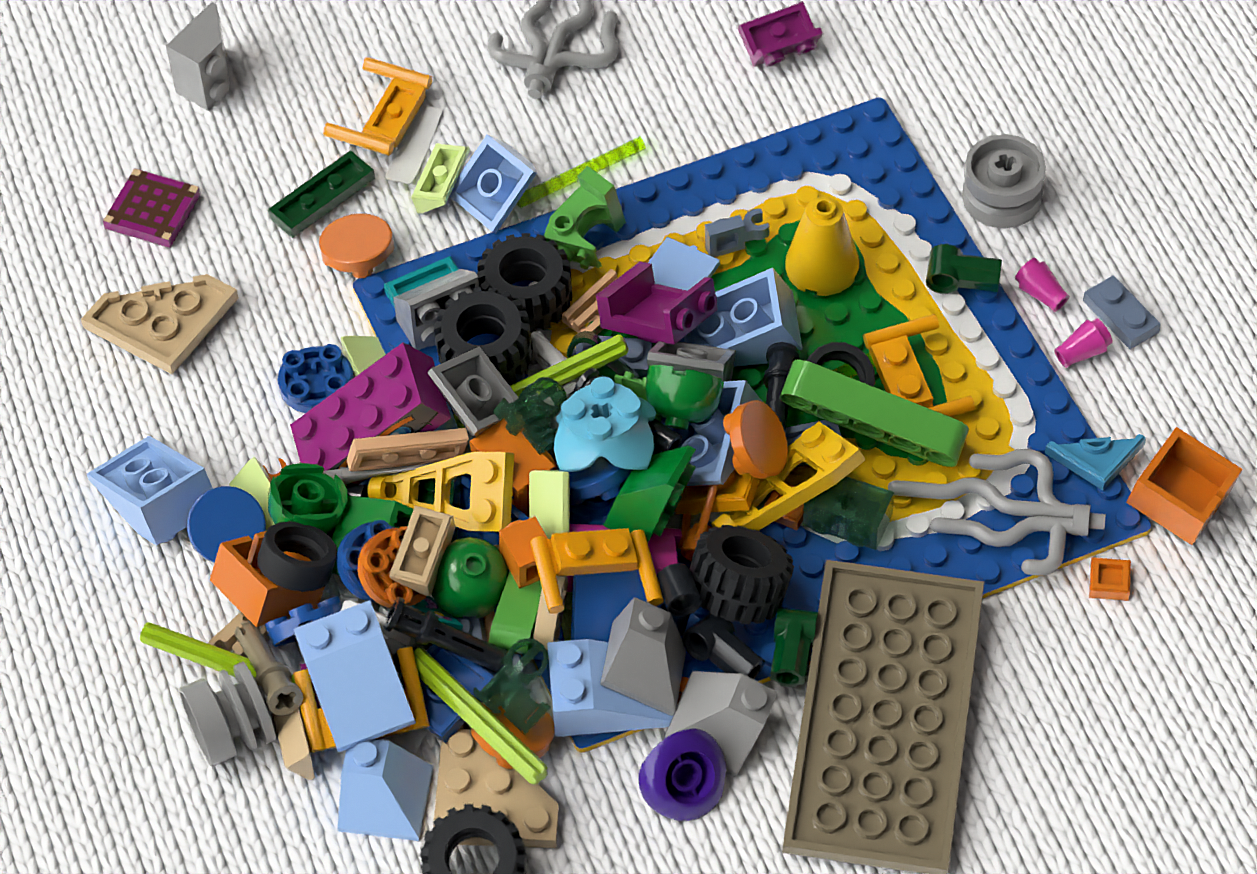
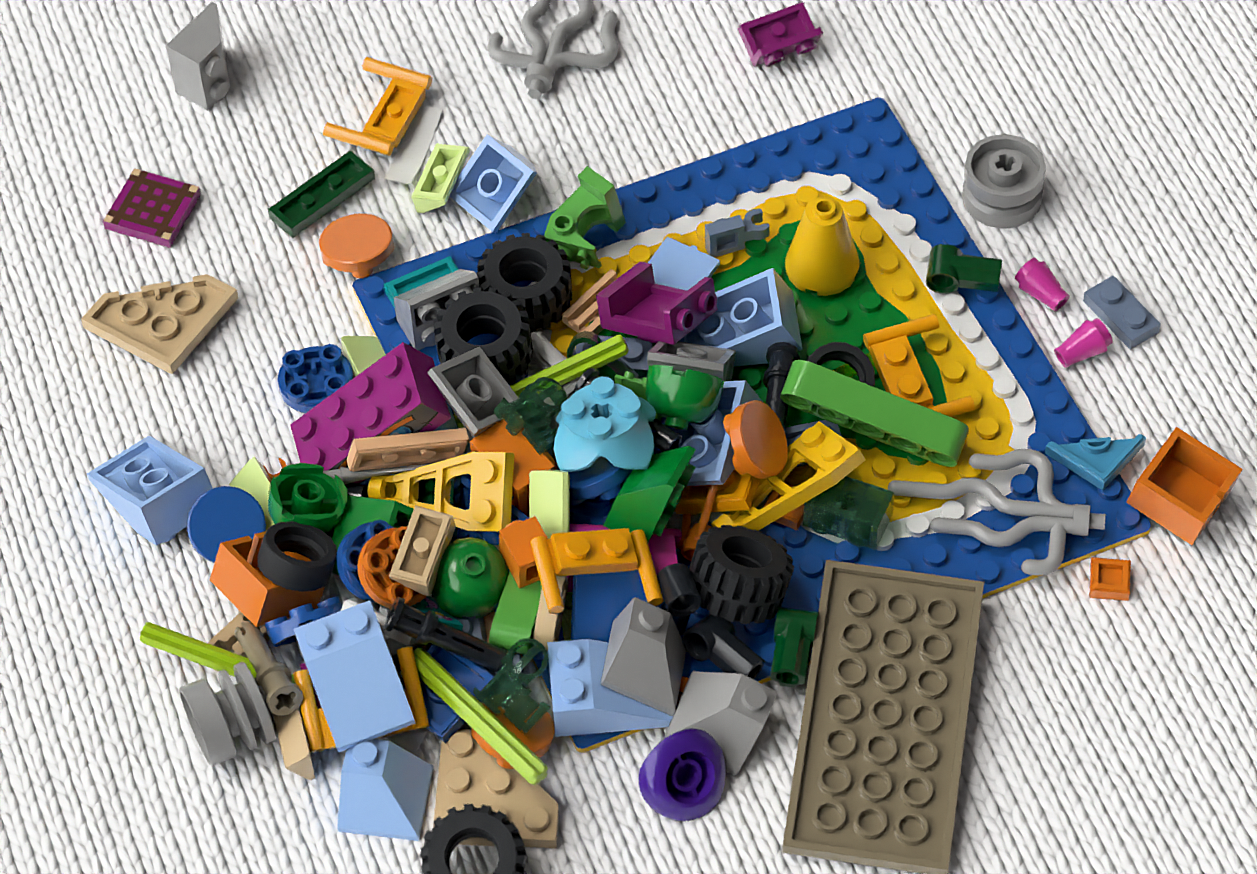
clear neon green bar [517,136,646,209] -> none

